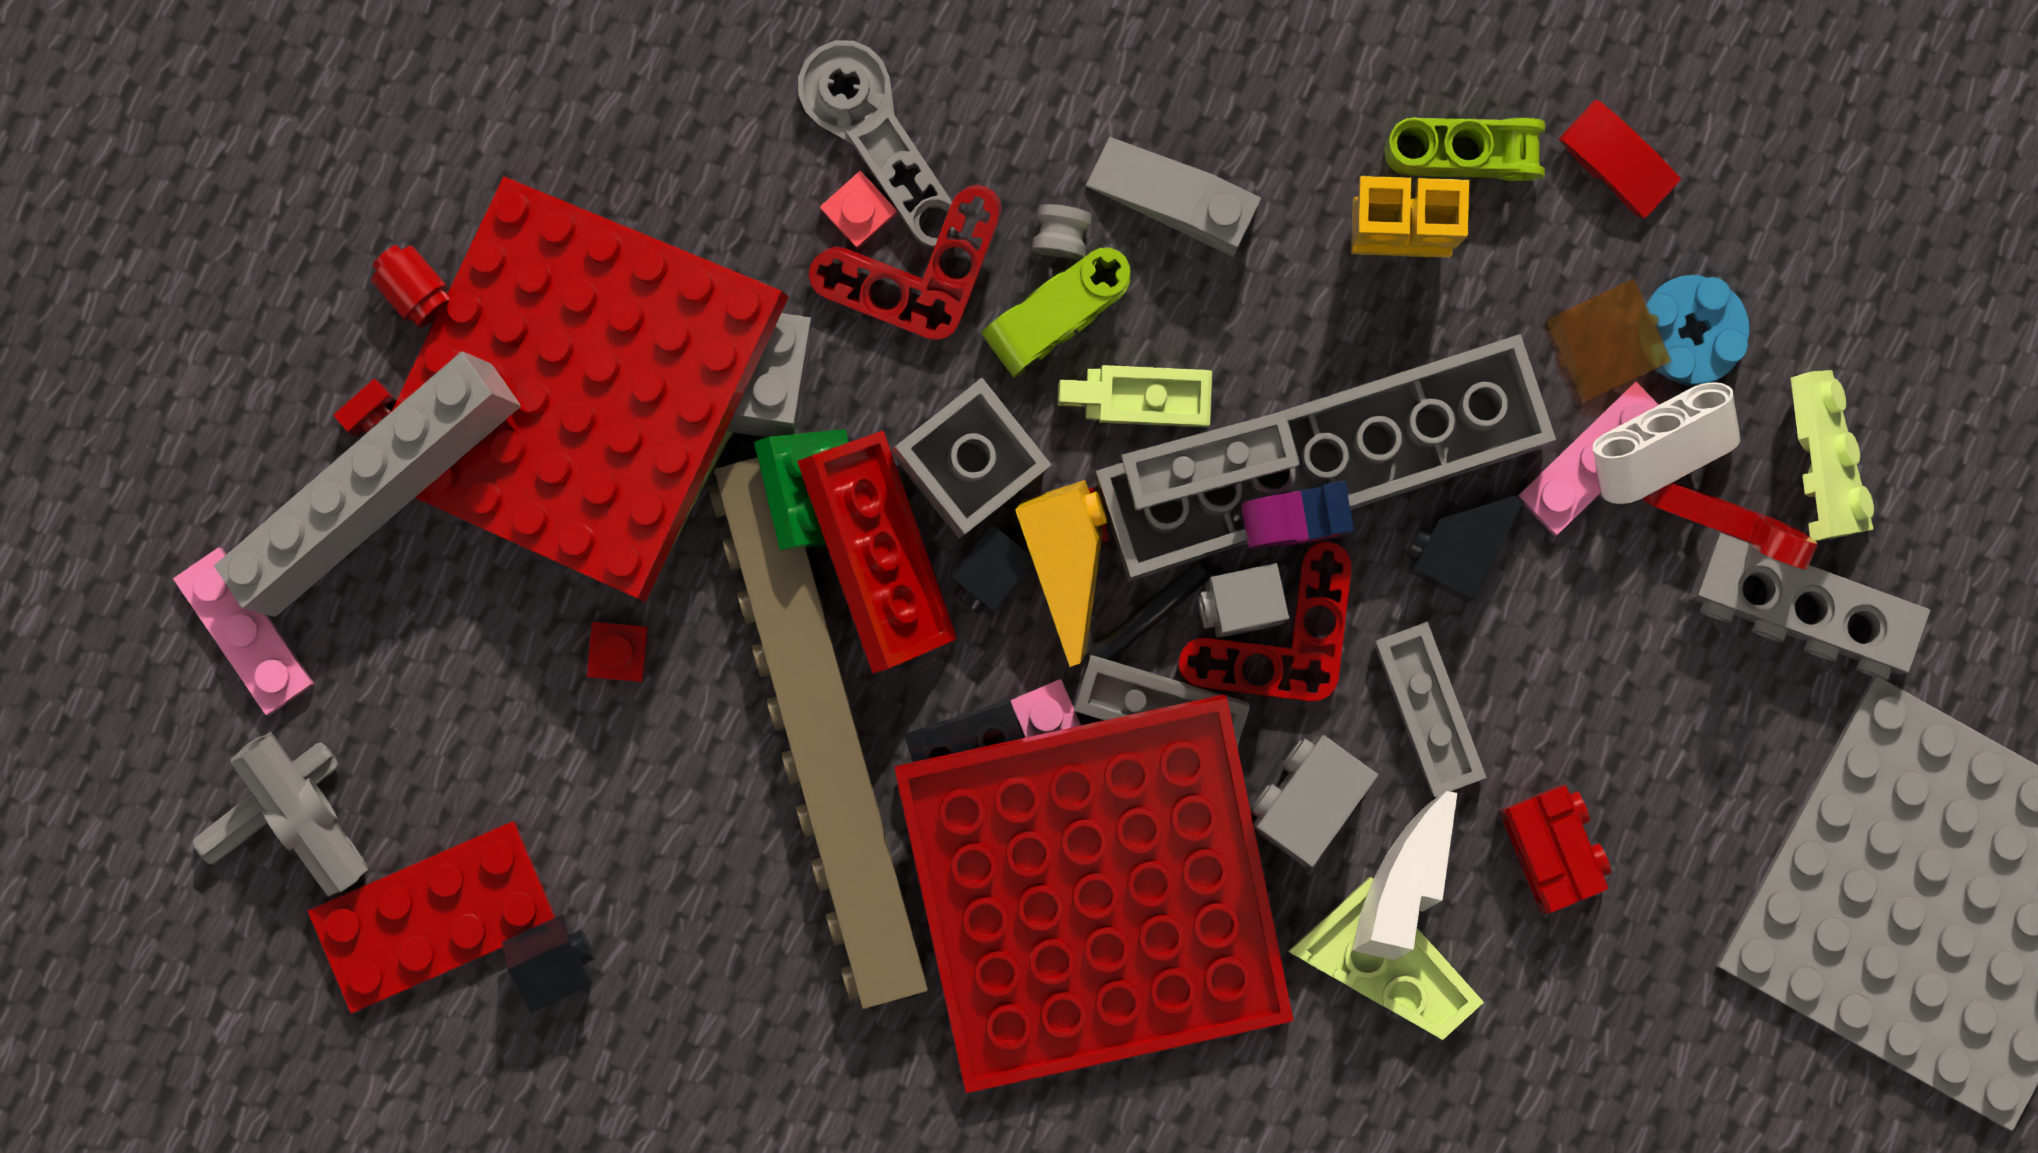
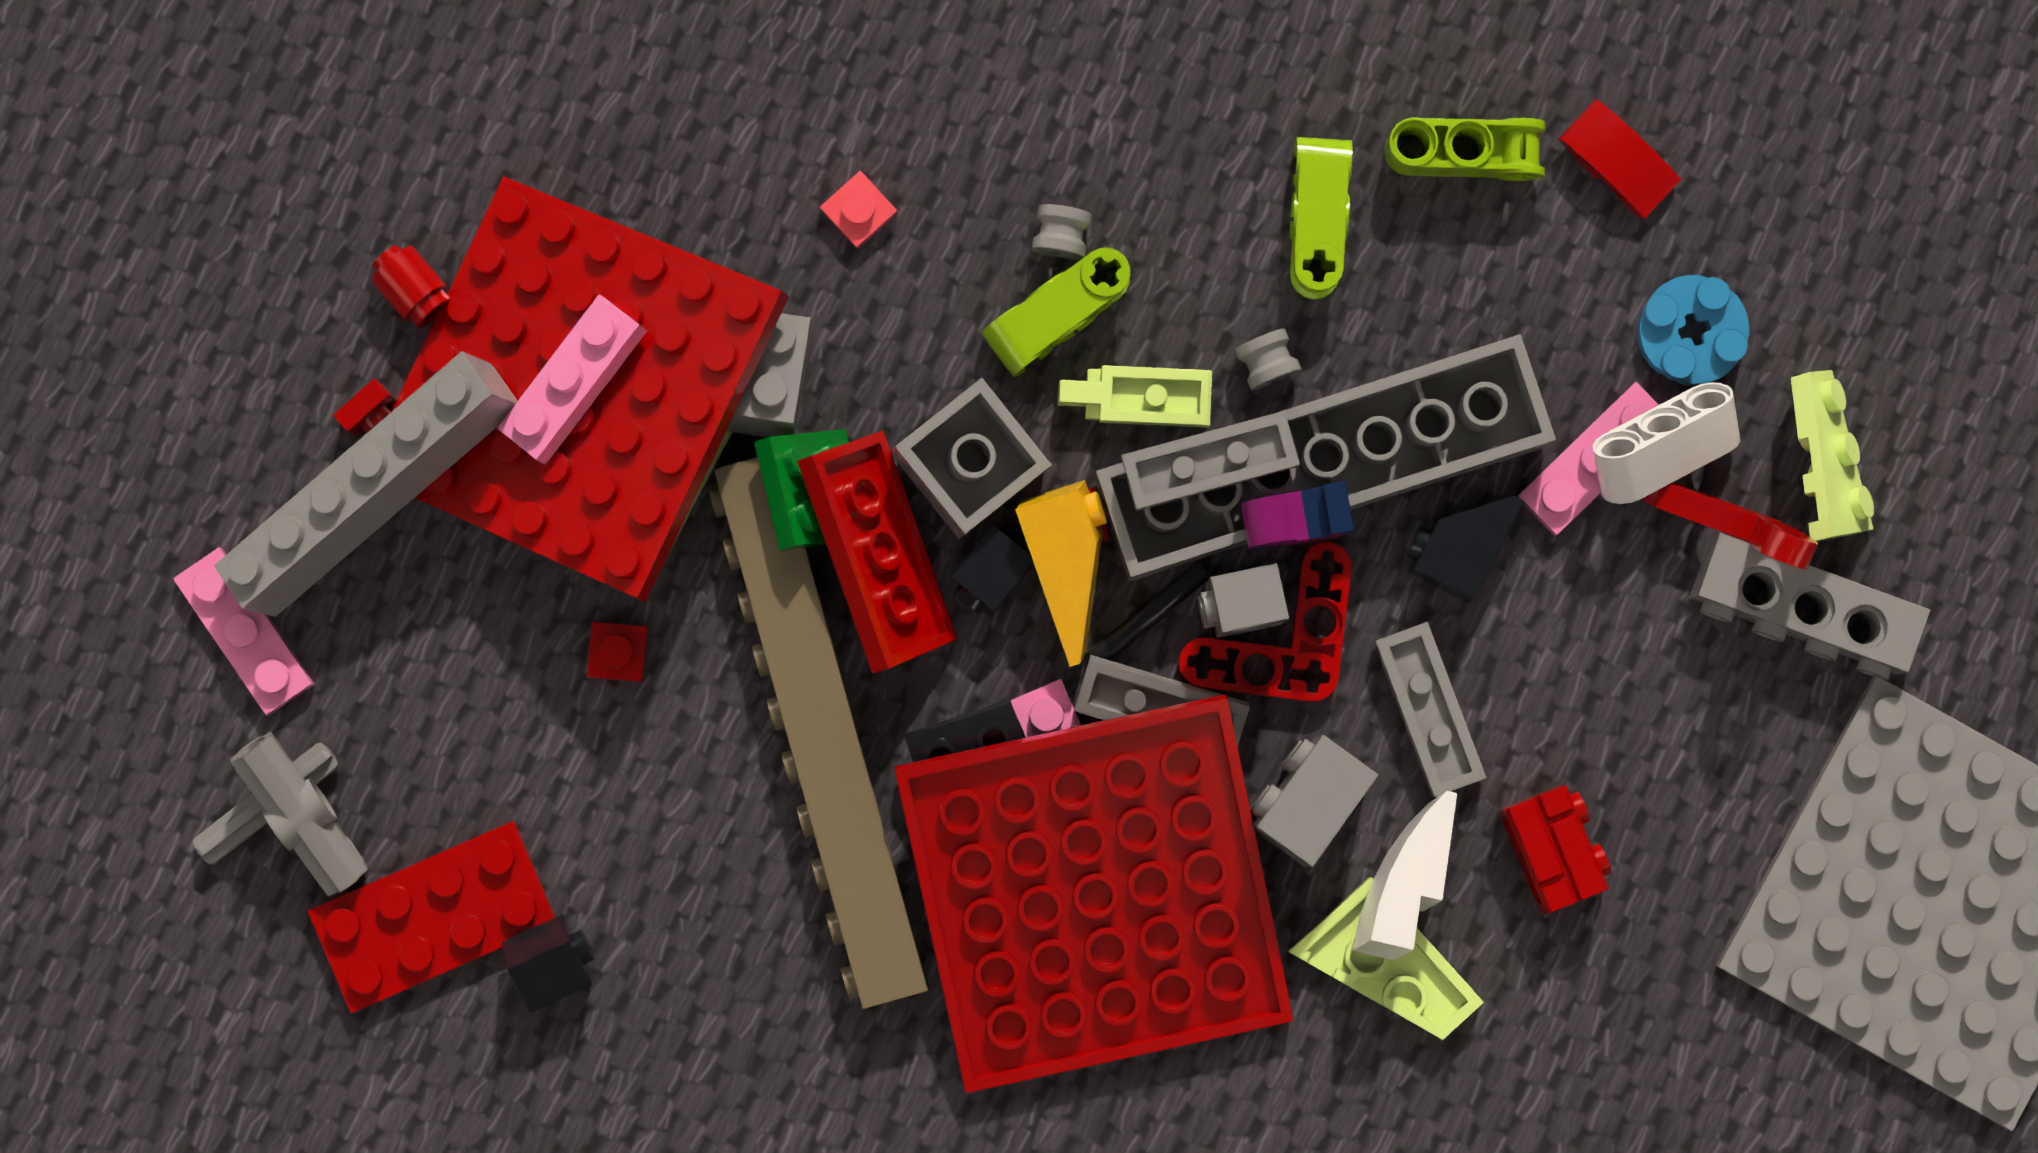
light grey beam [798,40,958,248] -> none
red beam [808,185,1002,340] -> none
light grey slope [1086,137,1261,257] -> none
yellow hips [1351,176,1469,258] -> none
clear orange piece [1546,279,1673,402] -> none
none -> bright pink plate [497,294,647,465]
none -> light grey wheel [1234,329,1302,391]
none -> lime piece [1290,137,1353,300]

